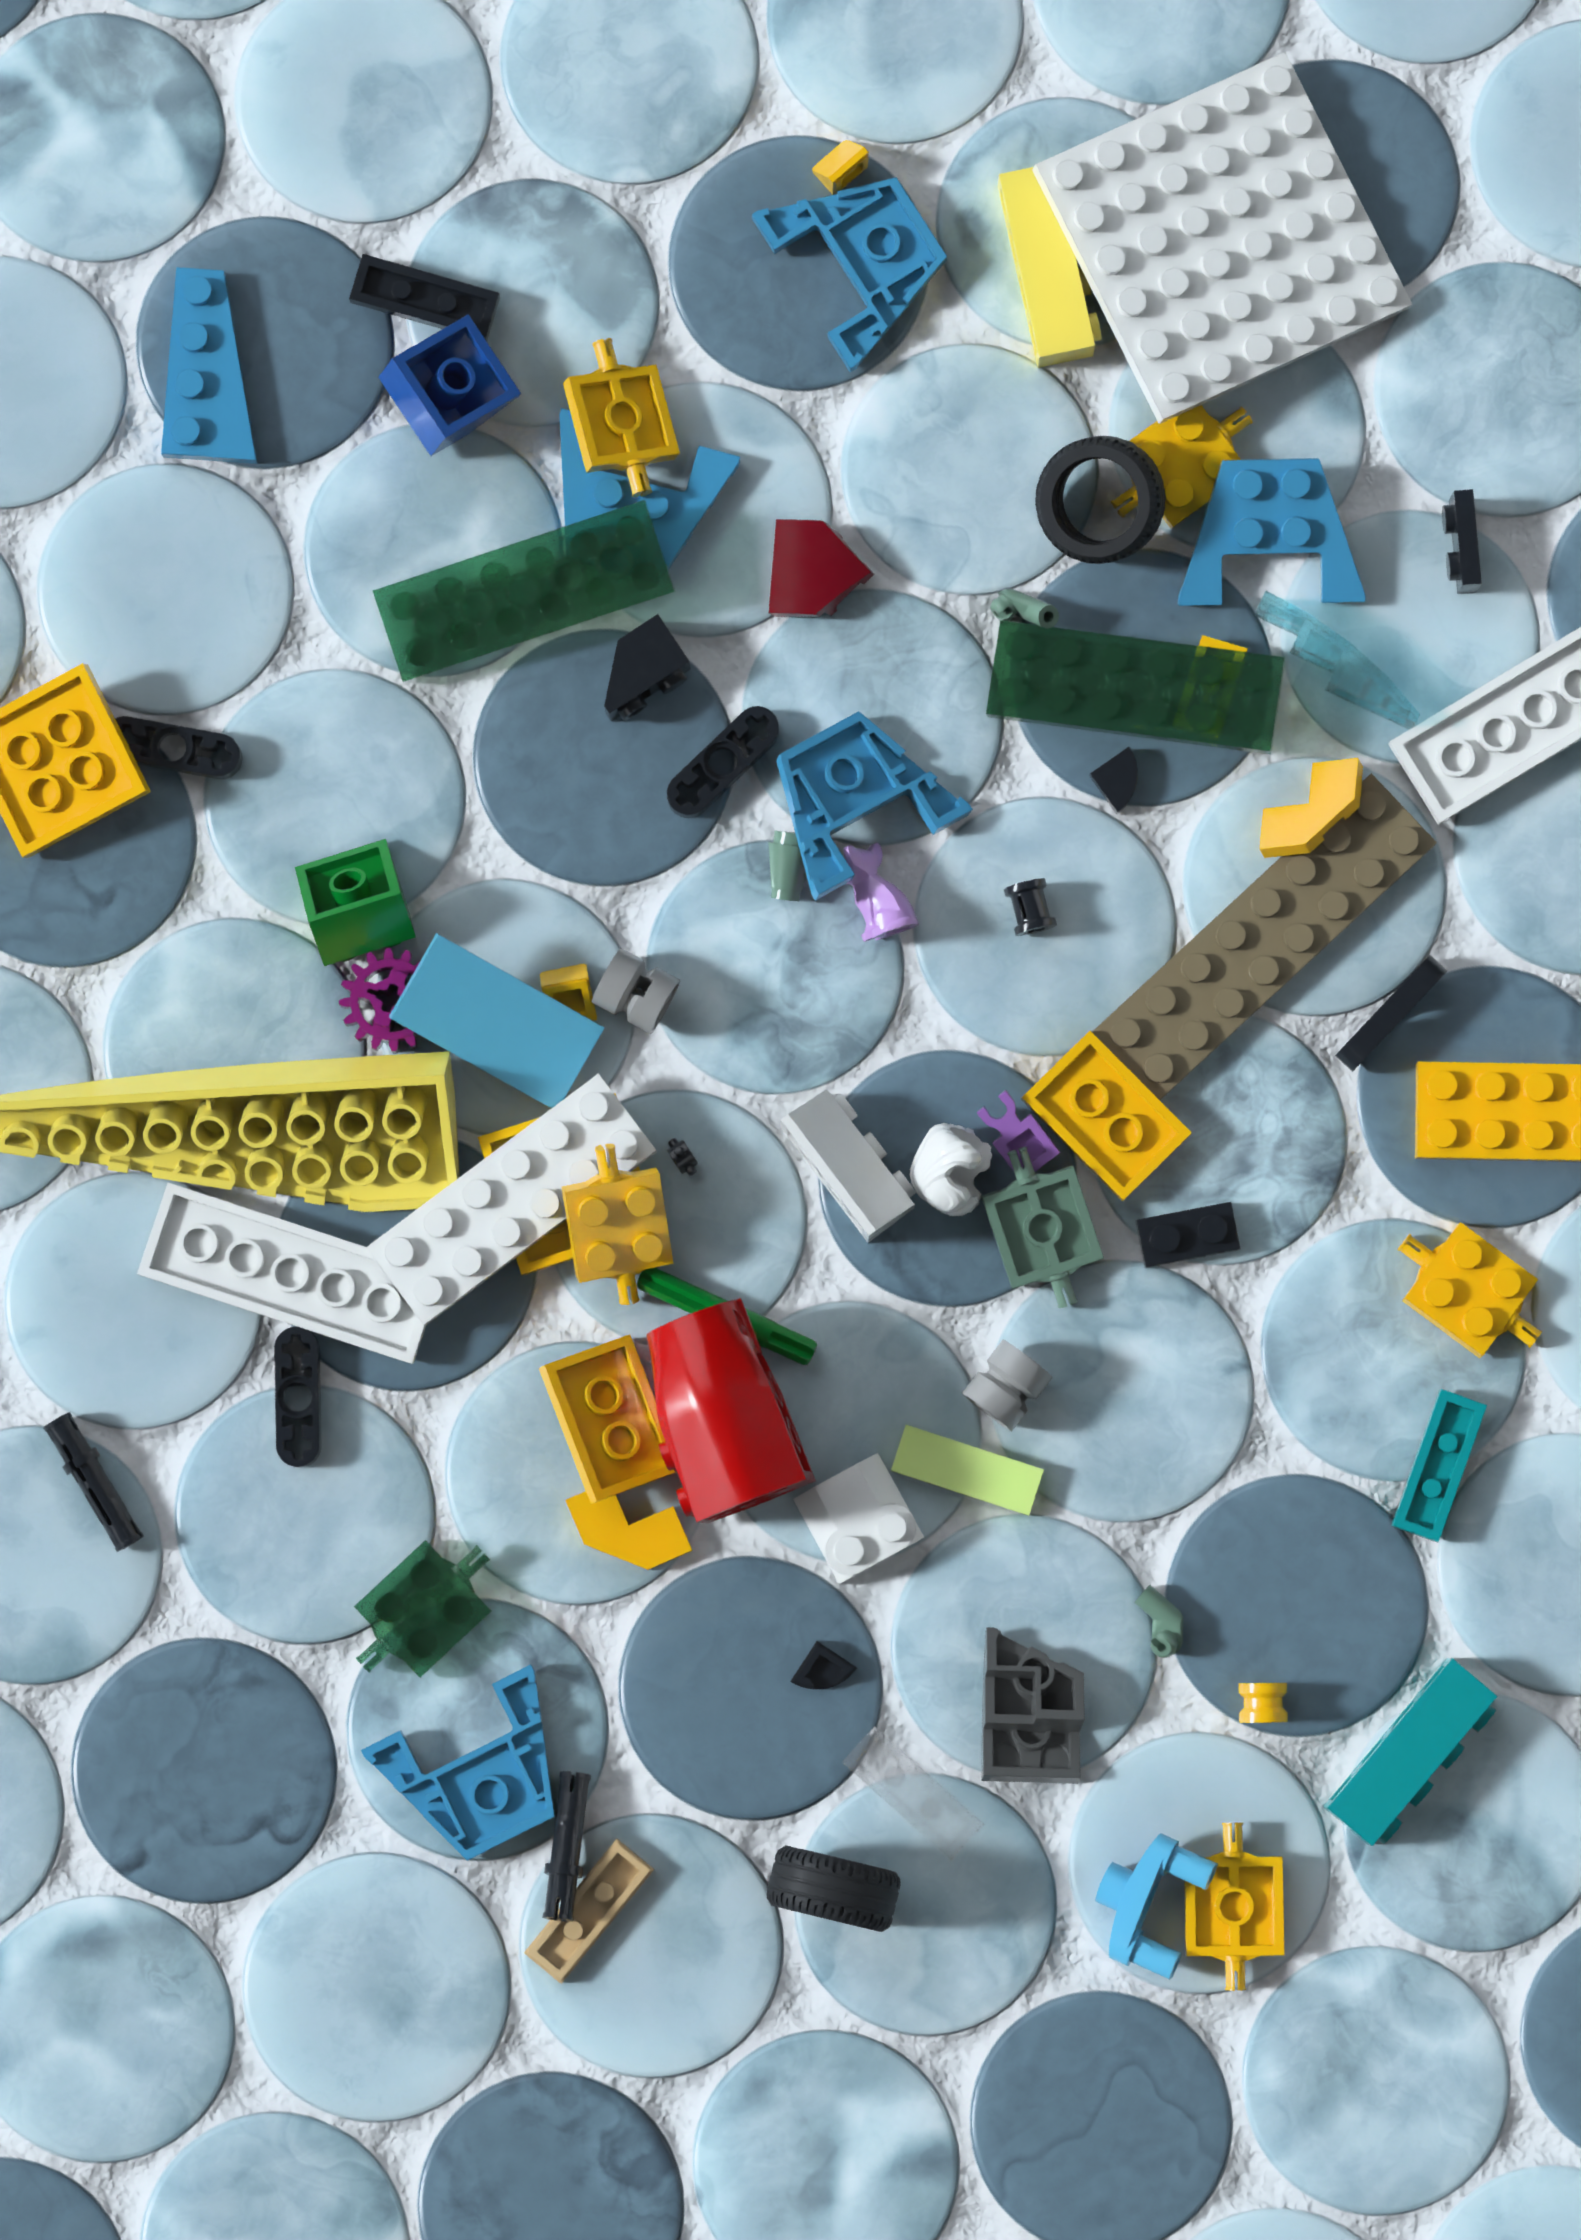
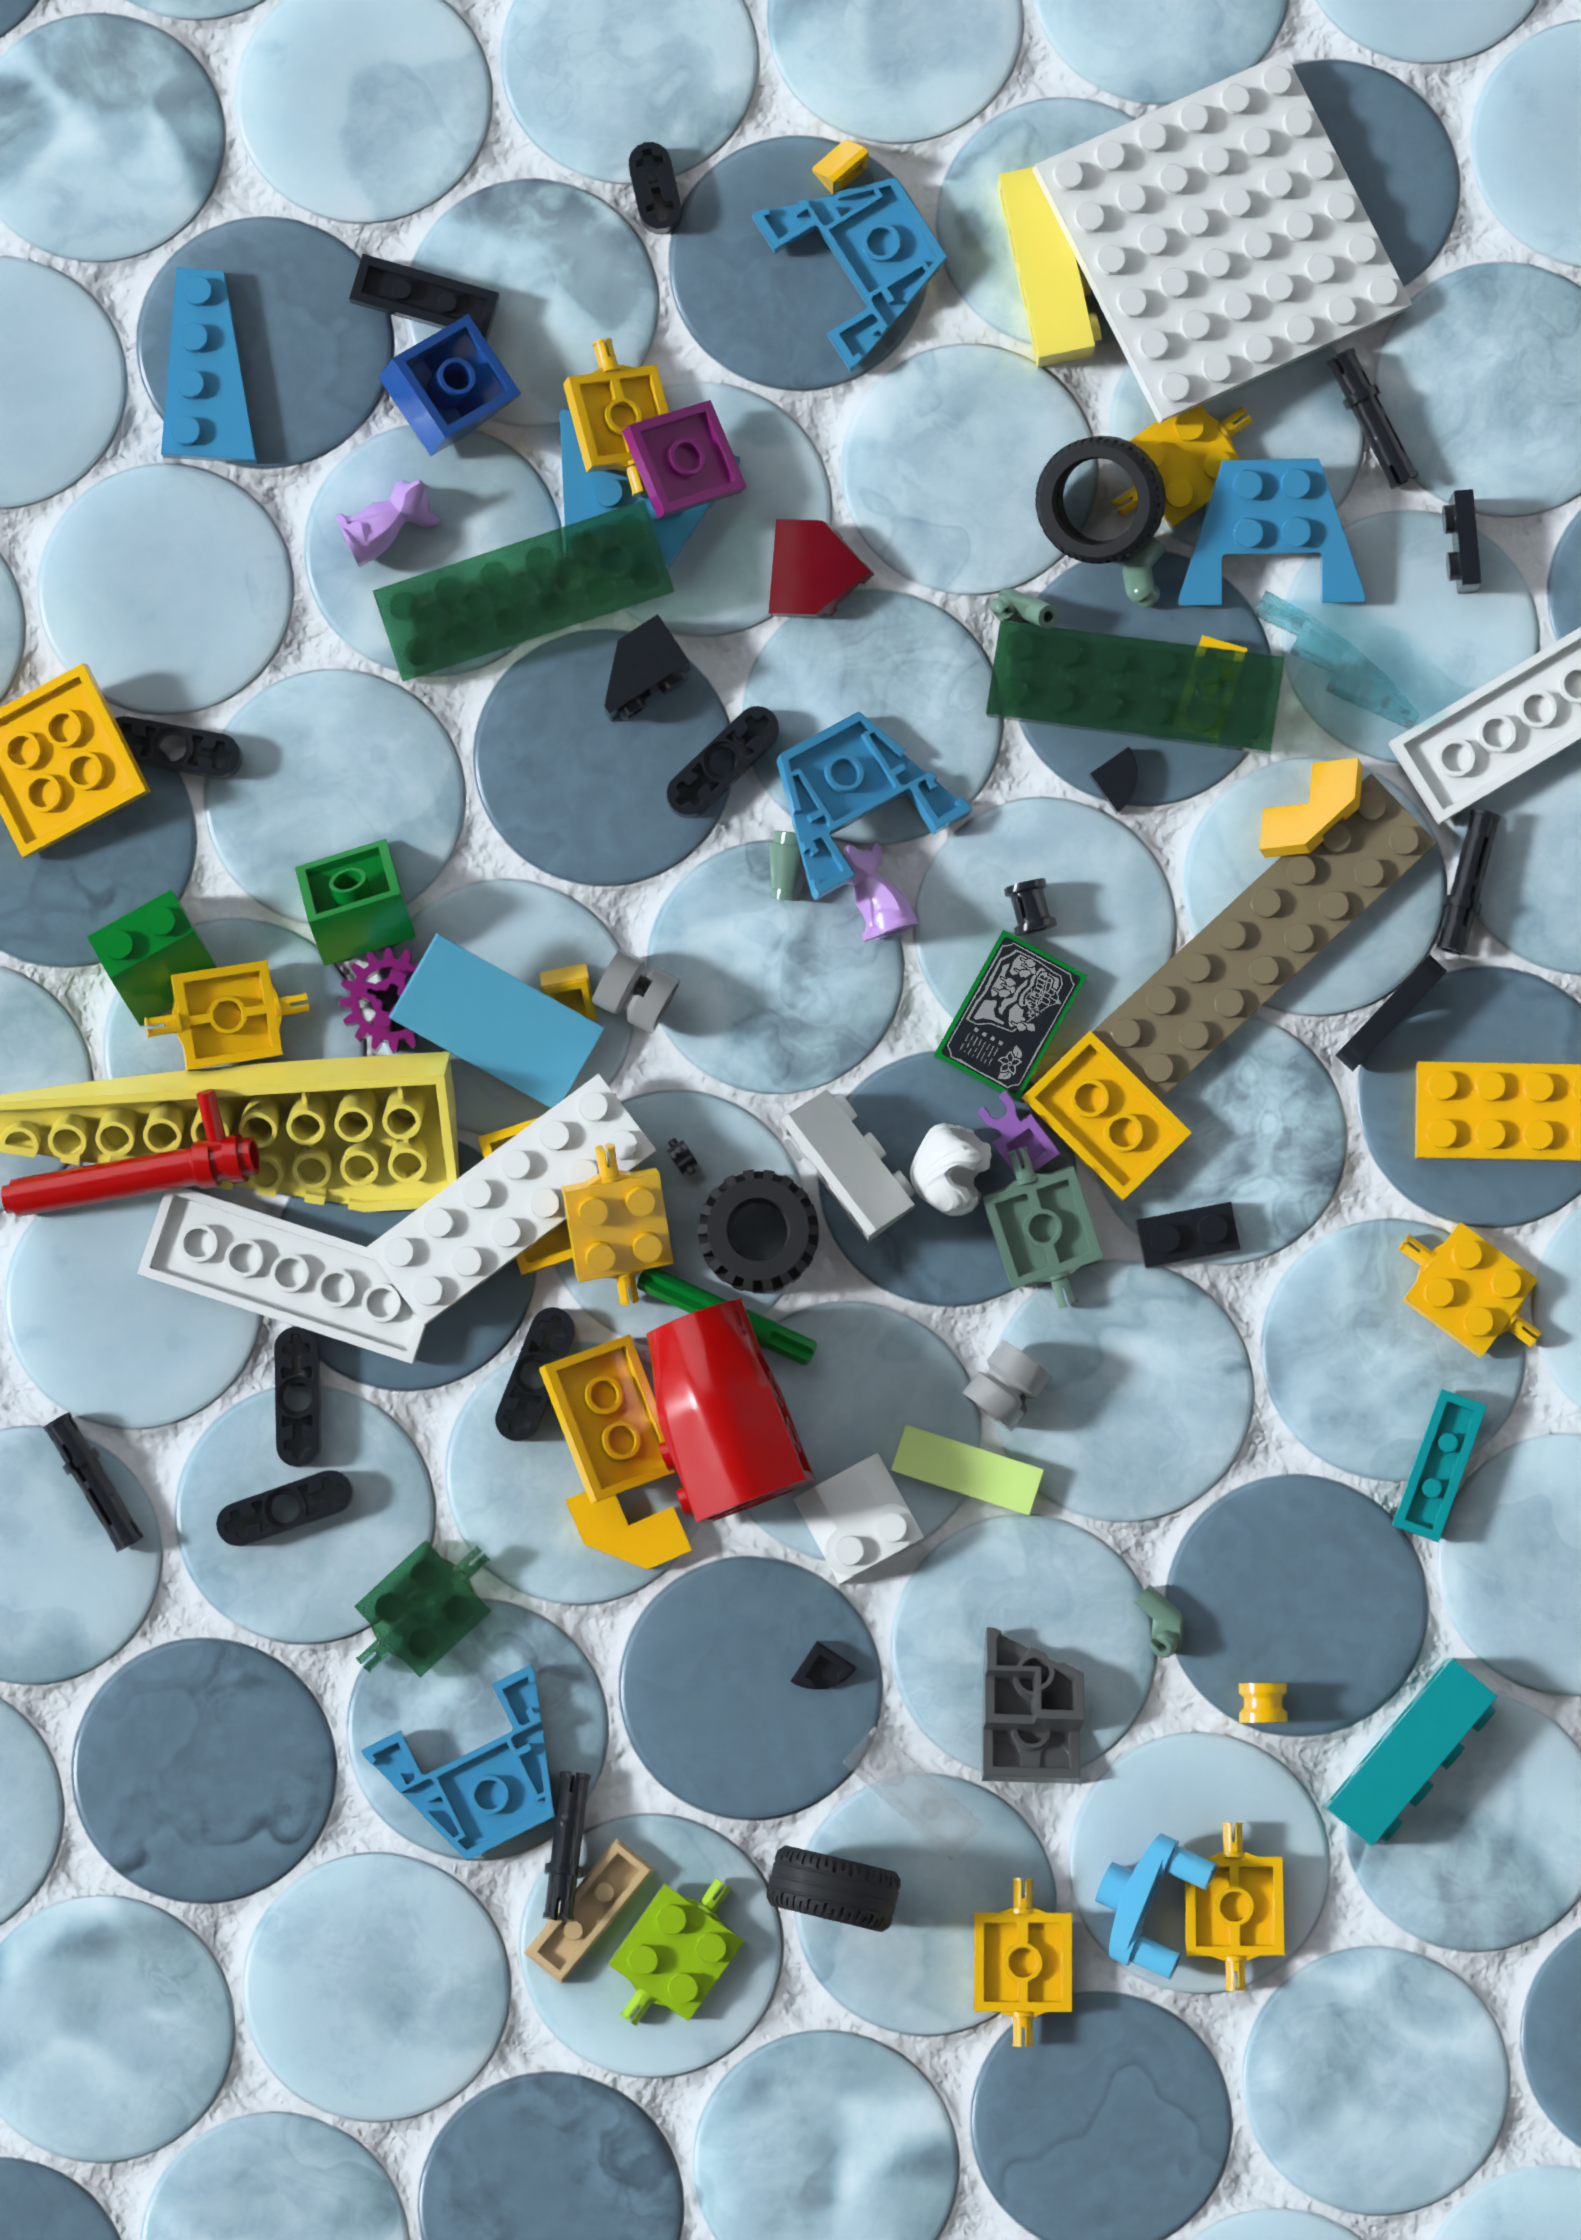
none -> red cylinder [1,1089,260,1217]
none -> green slope [87,889,217,1026]
none -> yellow plate [144,960,310,1071]
none -> black beam [216,1470,354,1546]
none -> lavender animal [335,480,440,567]
none -> black beam [495,1307,575,1442]
none -> lime plate [608,1878,745,2026]
none -> magenta plate [622,400,747,519]
none -> black beam [629,142,682,235]
none -> black tyre [698,1169,819,1294]
none -> tile [933,930,1087,1103]
none -> yellow plate [974,1878,1072,2047]
none -> sand green arm [1122,537,1166,608]
none -> black pin [1326,348,1419,489]
none -> black pin [1436,809,1501,955]

